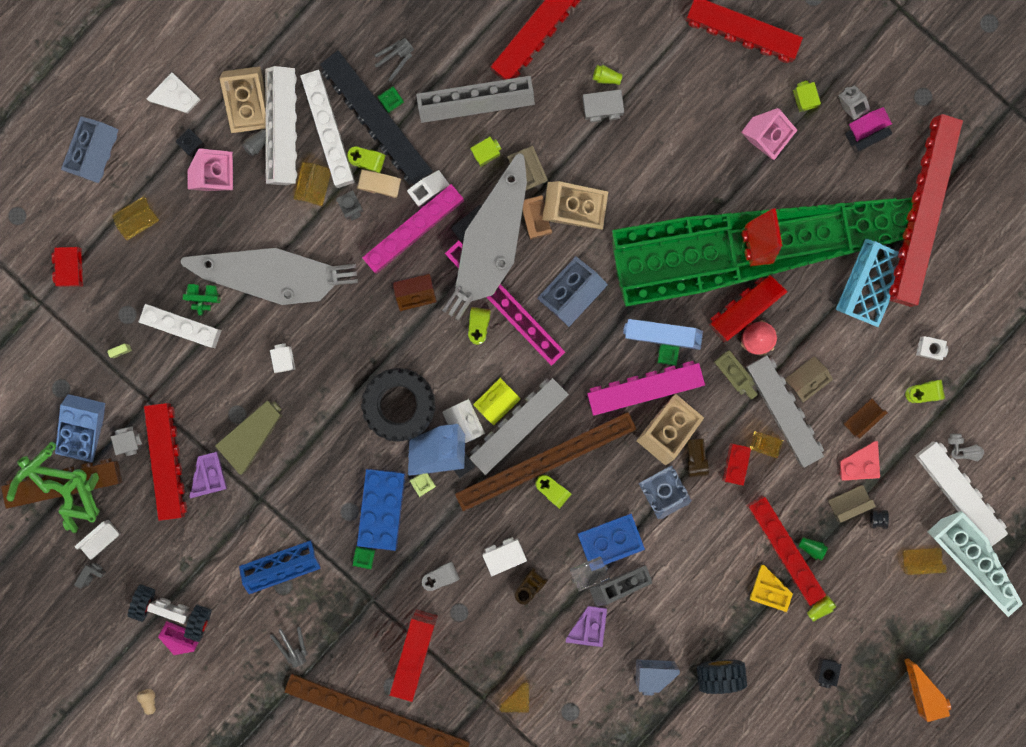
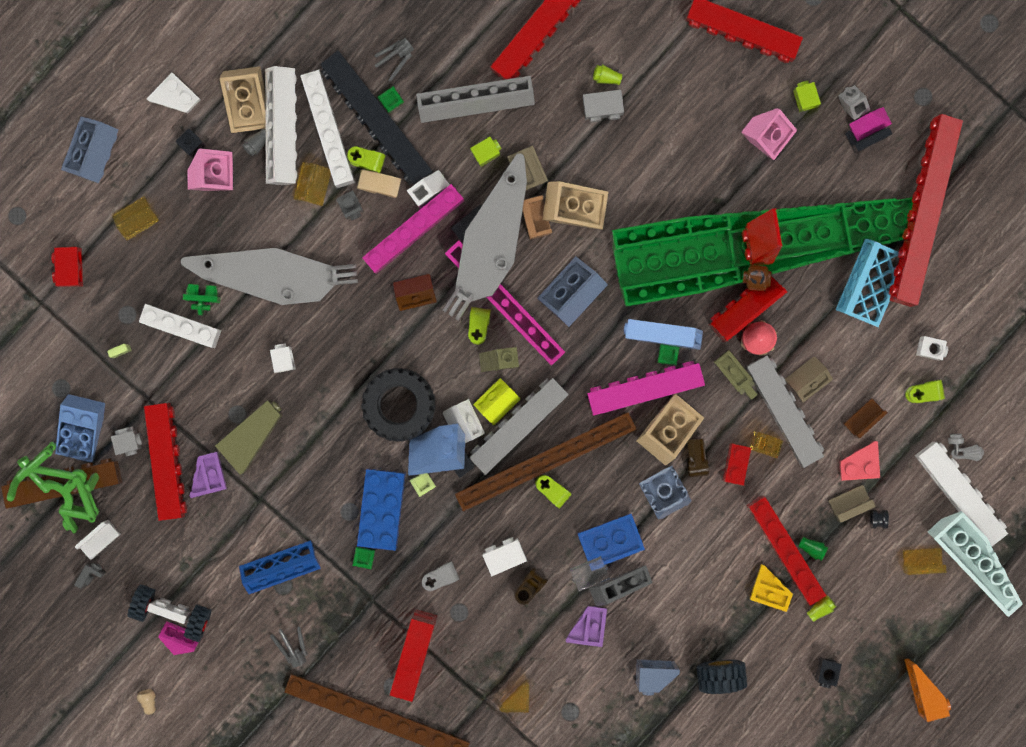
none -> olive slope [479,347,519,372]
none -> reddish brown head [743,265,771,291]

